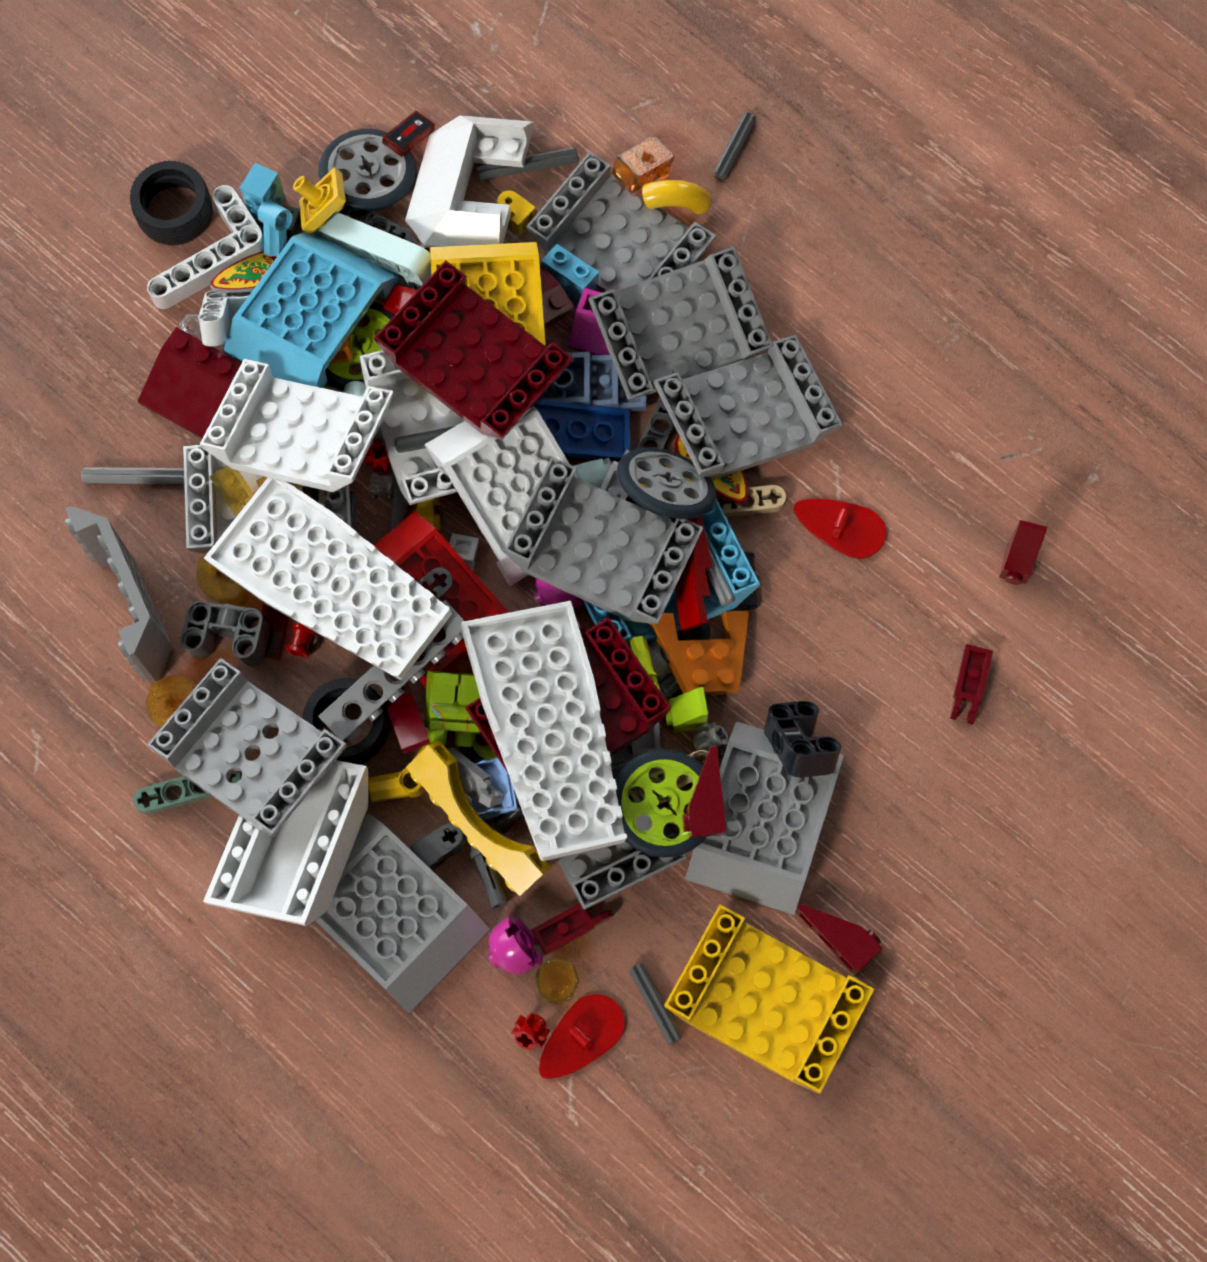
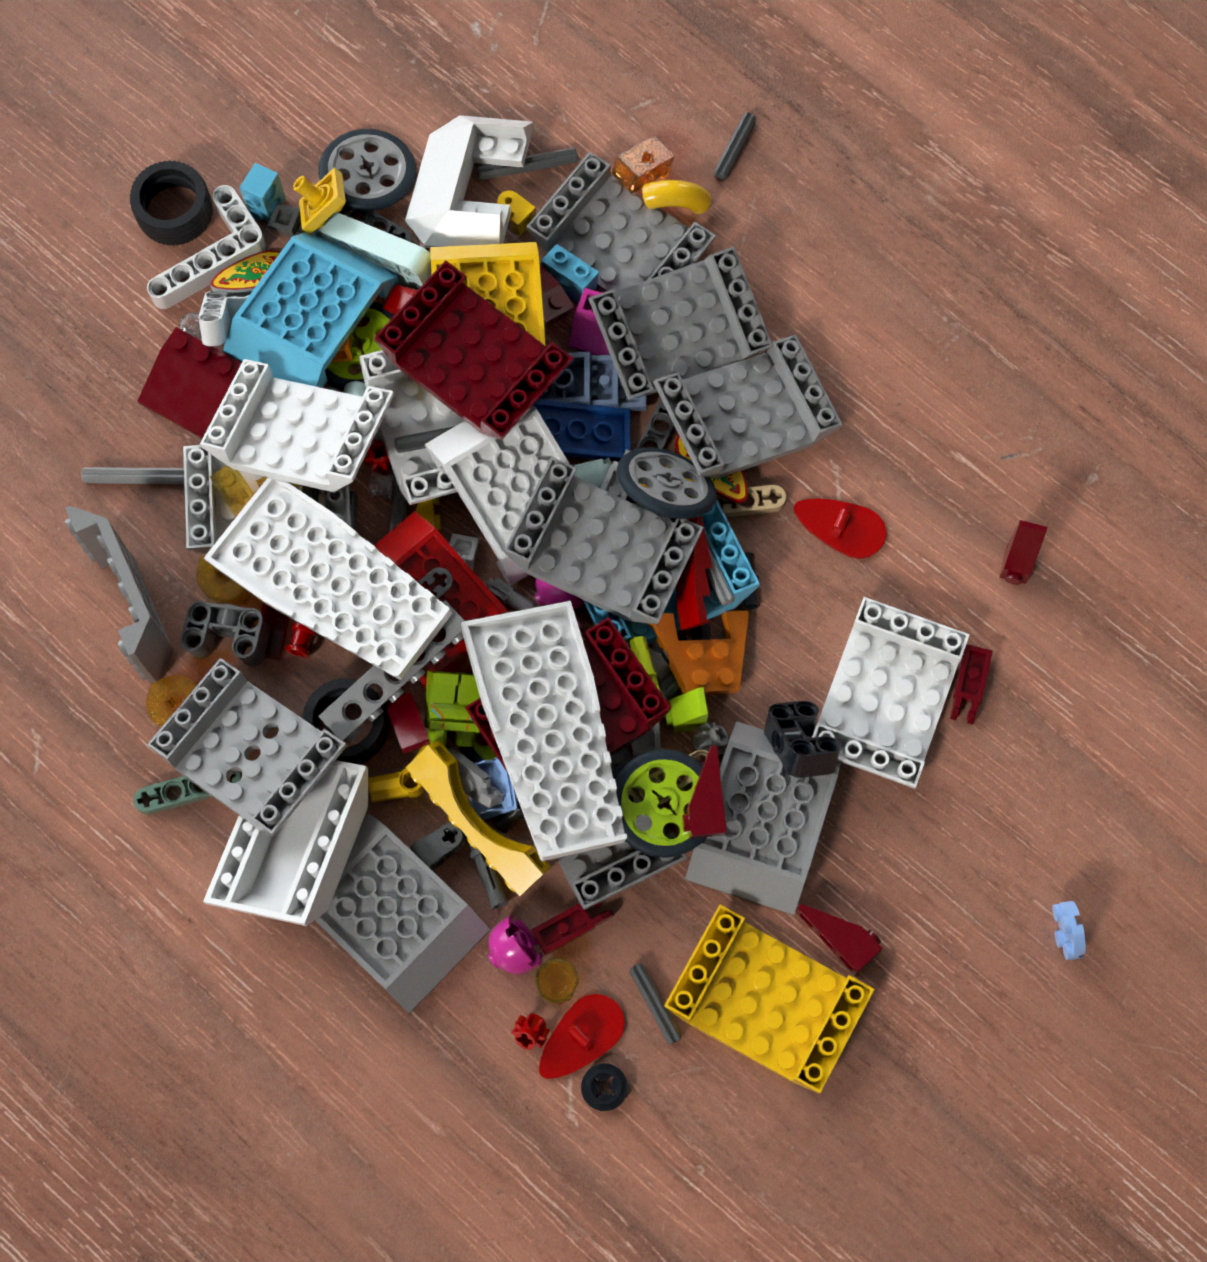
medium azure piece [257,200,293,257] -> none
tile [382,110,435,157] -> none
none -> light grey piece [486,578,538,611]
none -> black gear [581,1063,628,1111]
none -> white slope [812,597,970,789]
none -> light blue plate [1052,901,1086,960]

